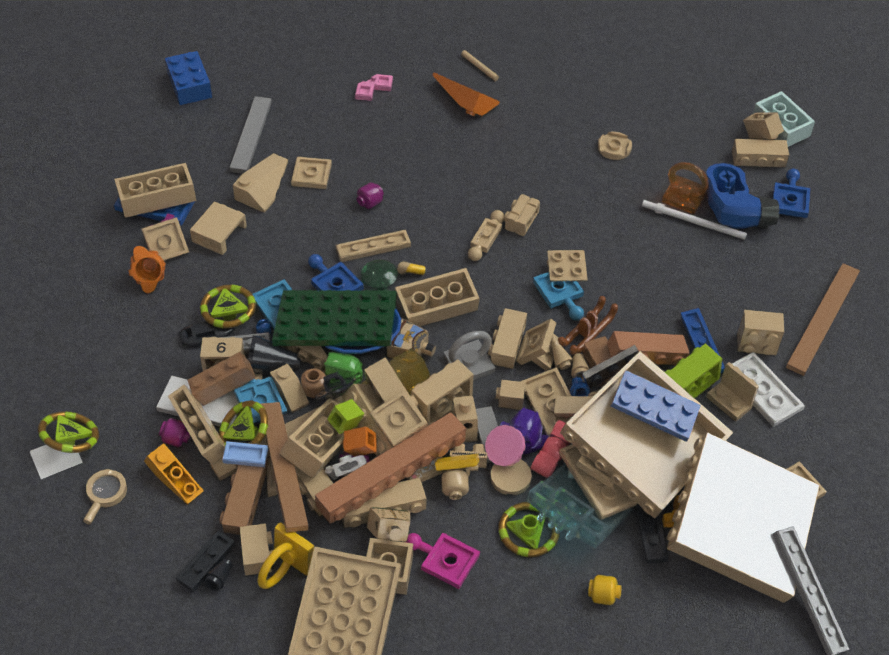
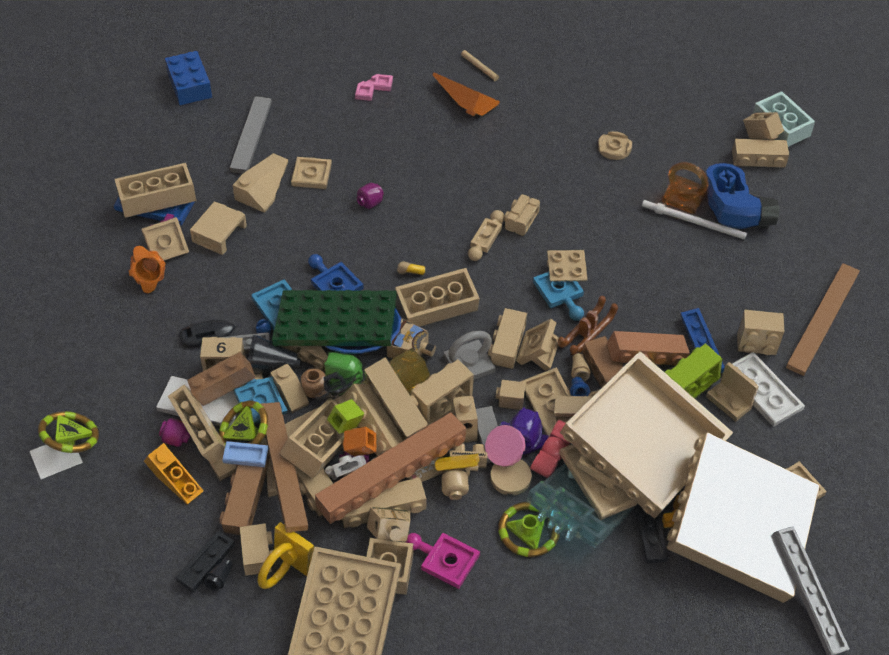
tan piece [83,469,127,525] -> none
piece [200,285,256,328] -> none
tan tile [336,230,411,262] -> none
clear green dish [361,260,398,291] -> none
tan tile [369,390,428,447] -> none
tan cone [550,334,573,370] -> none
black plate [582,345,639,388] -> none
yellow head [588,575,622,605] -> none
plate [610,370,701,442] -> none
blue plate [773,168,810,218] -> none

